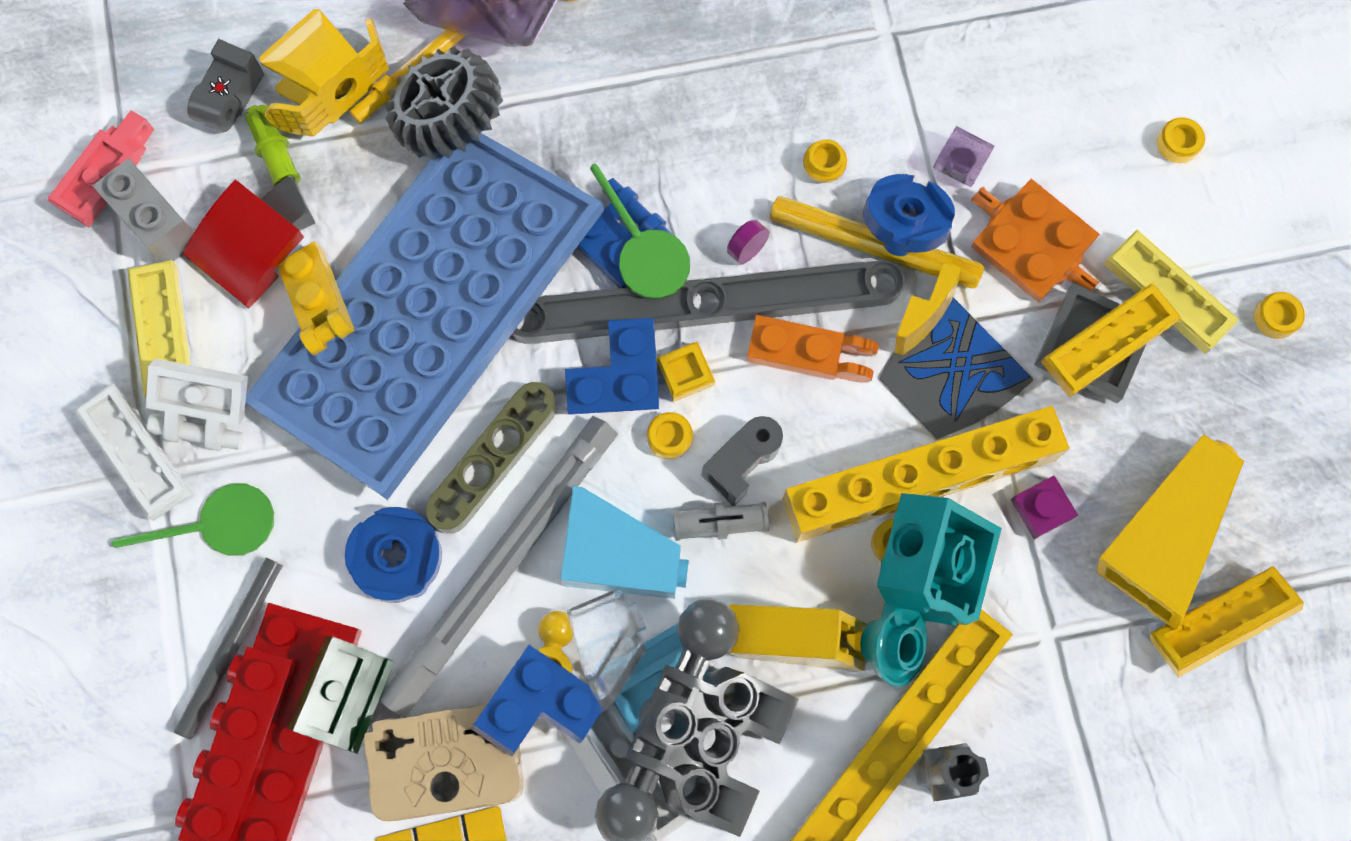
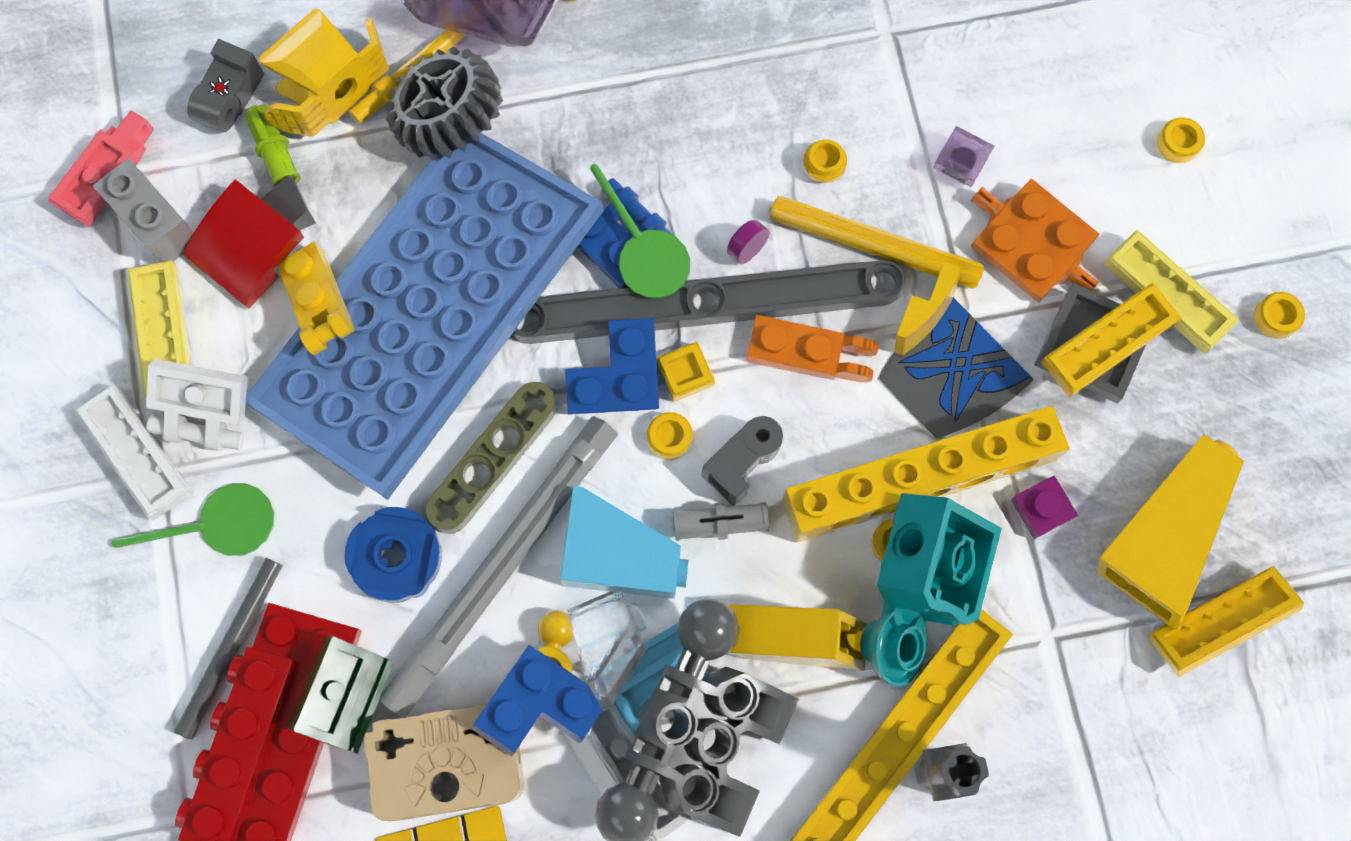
blue plate [862,174,955,256] -> none

